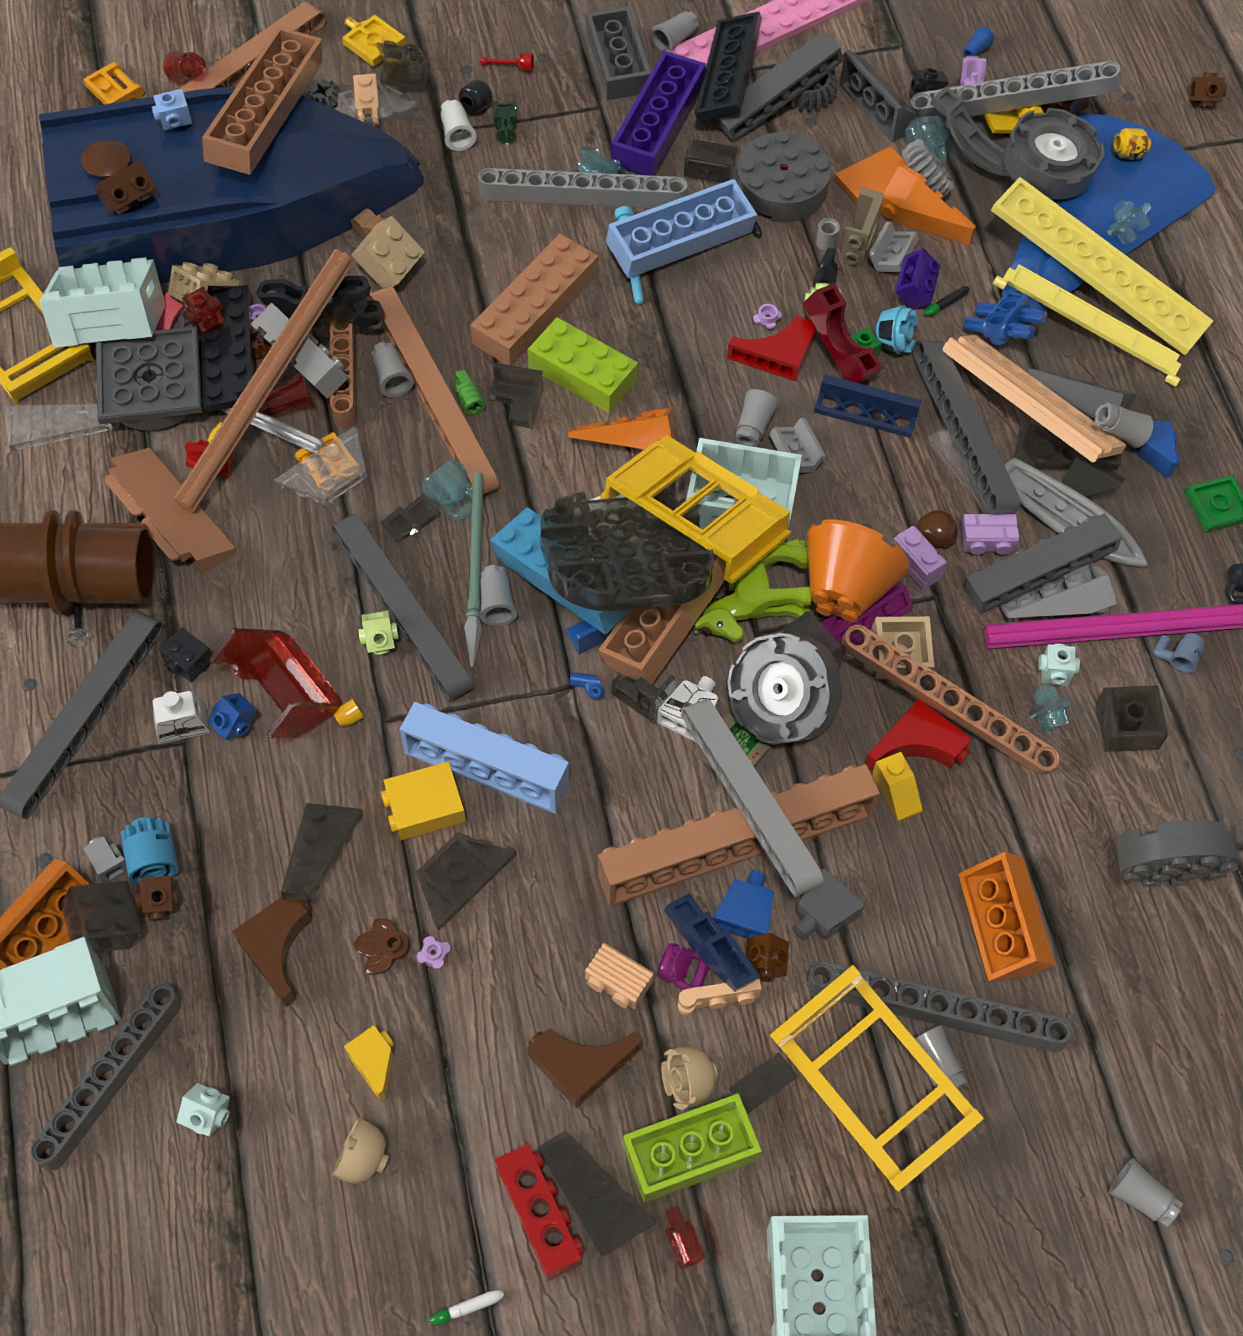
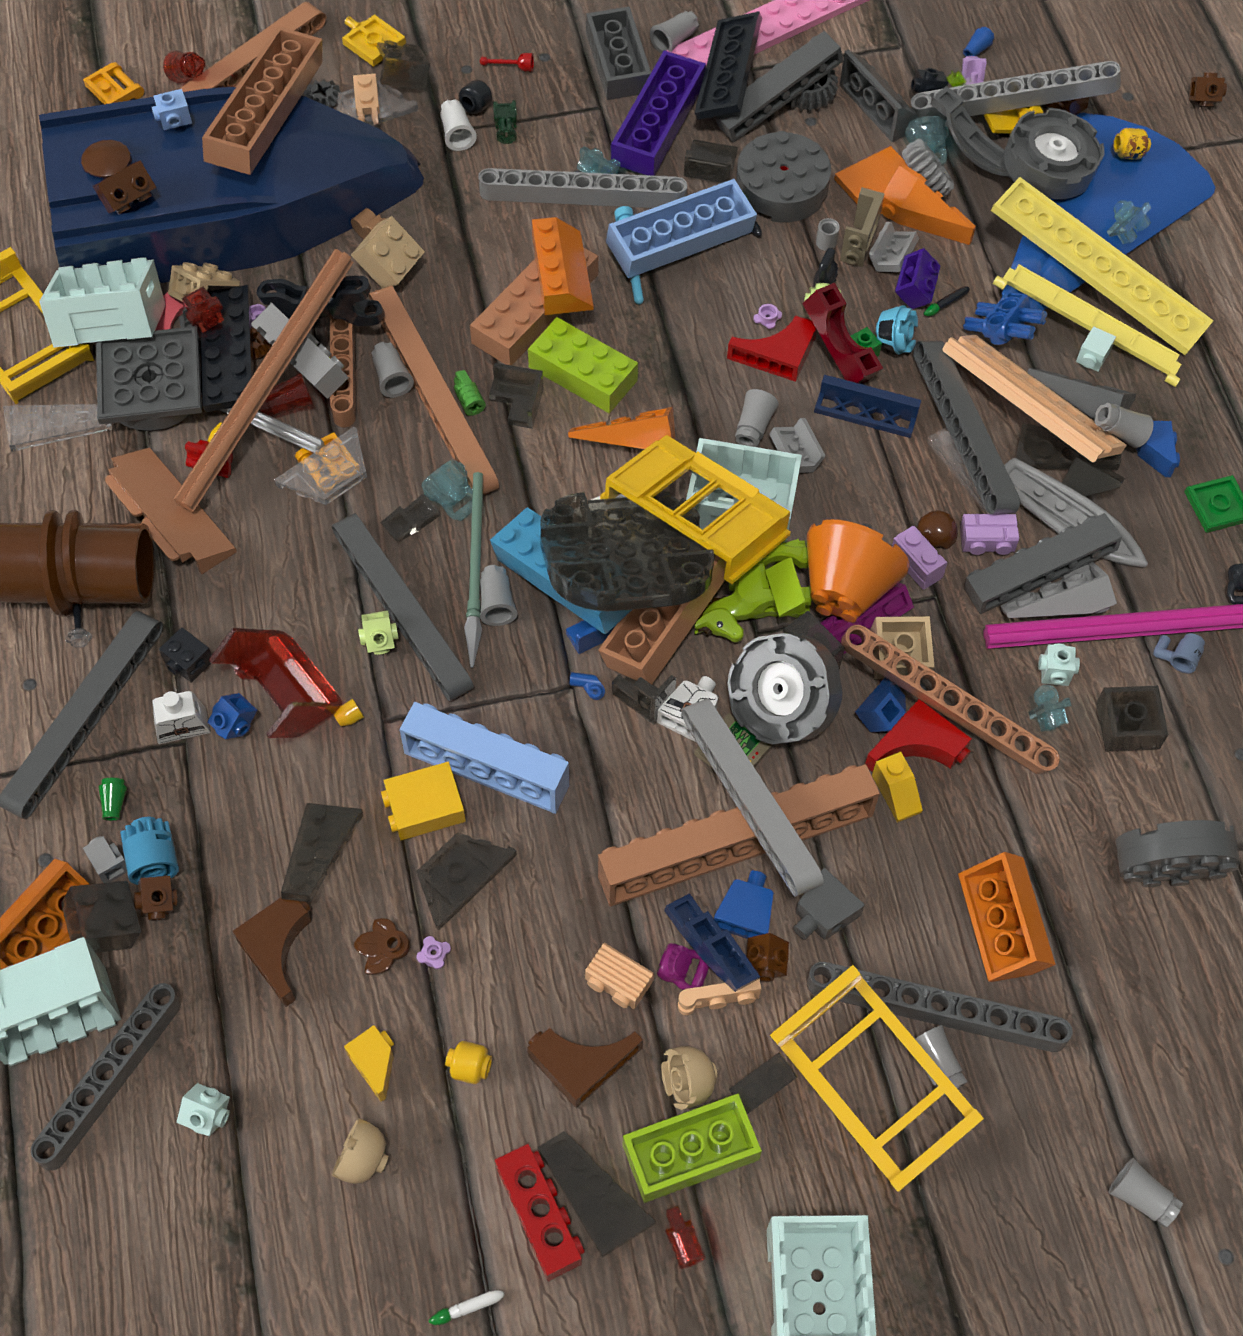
none -> green cone [98,778,127,821]
none -> yellow head [445,1041,492,1084]
none -> orange slope [532,217,594,315]
none -> lime slope [765,557,806,618]
none -> blue slope [855,677,906,732]
none -> clear neon green plate [946,70,967,87]
none -> light aqua brick [1076,326,1116,372]

